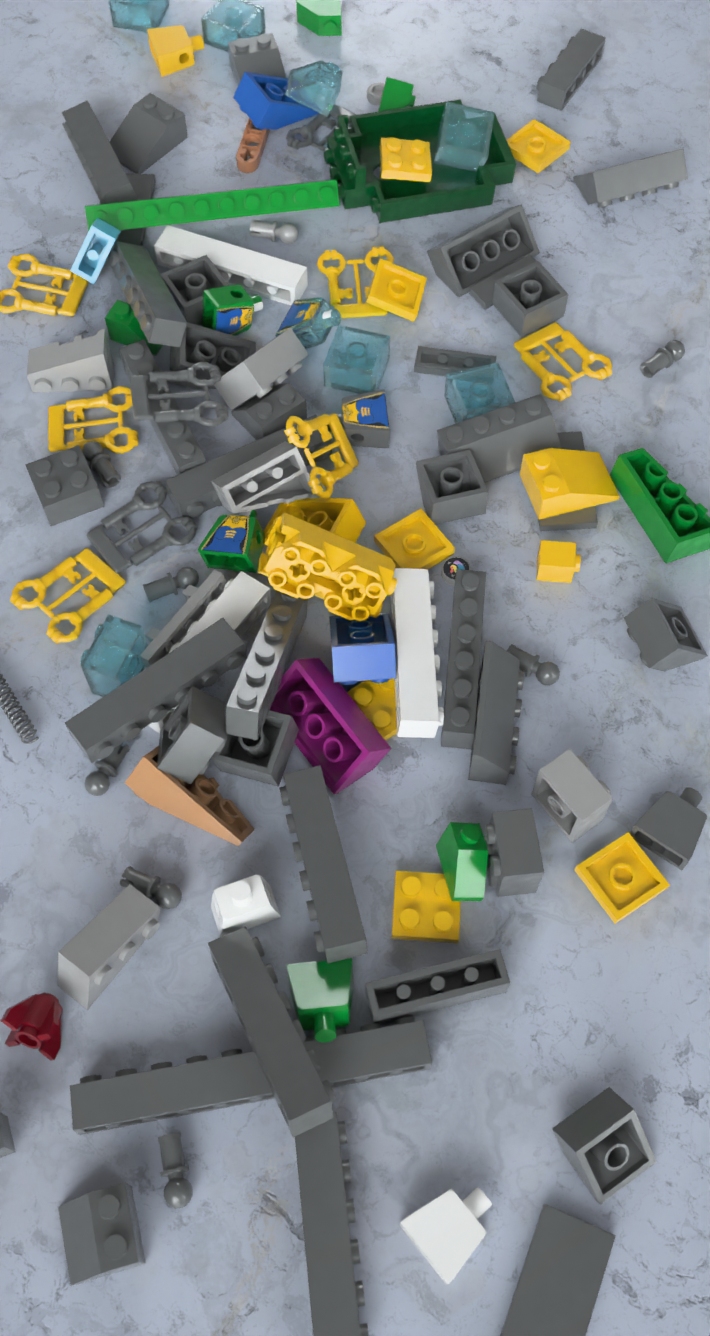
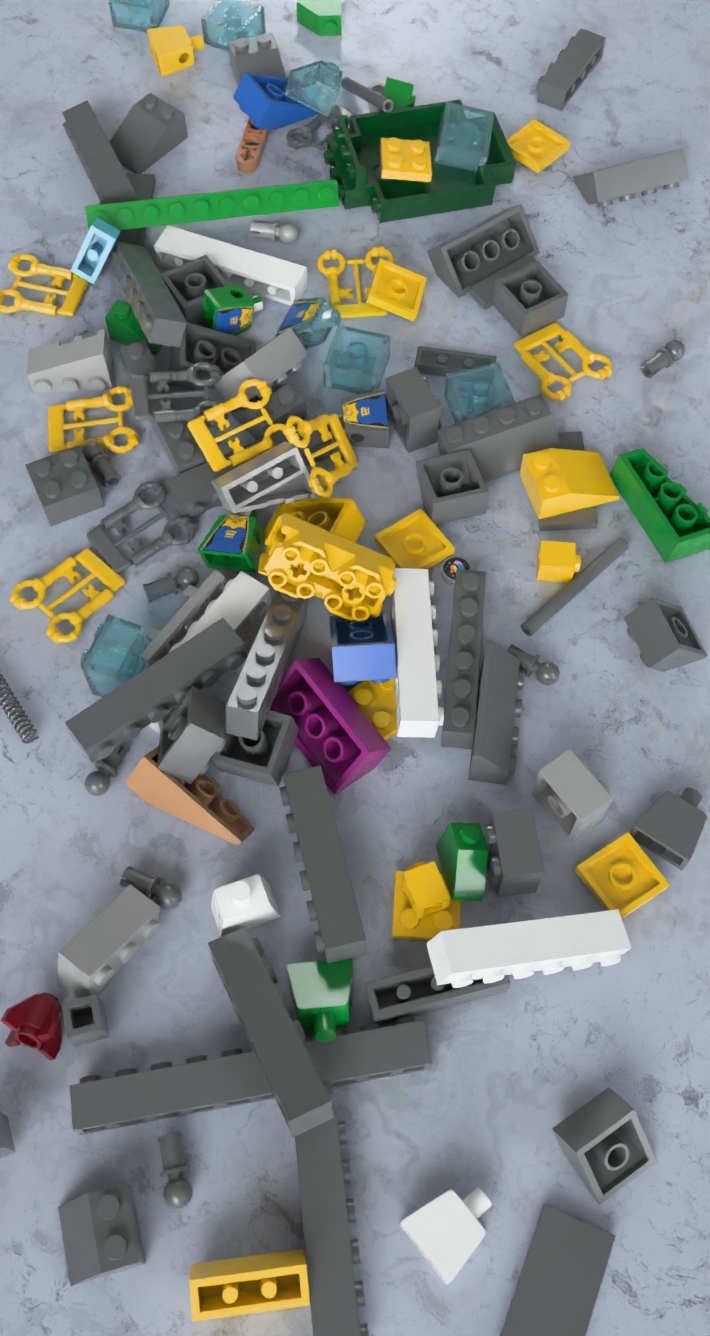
none -> dark grey brick [61,994,110,1046]
none -> yellow piece [187,379,296,472]
none -> yellow brick [189,1249,310,1321]
none -> dark grey piece [341,77,393,112]
none -> dark grey brick [386,367,443,453]
none -> yellow brick [402,861,450,919]
none -> white brick [426,909,632,988]
none -> dark grey piece [521,537,629,636]

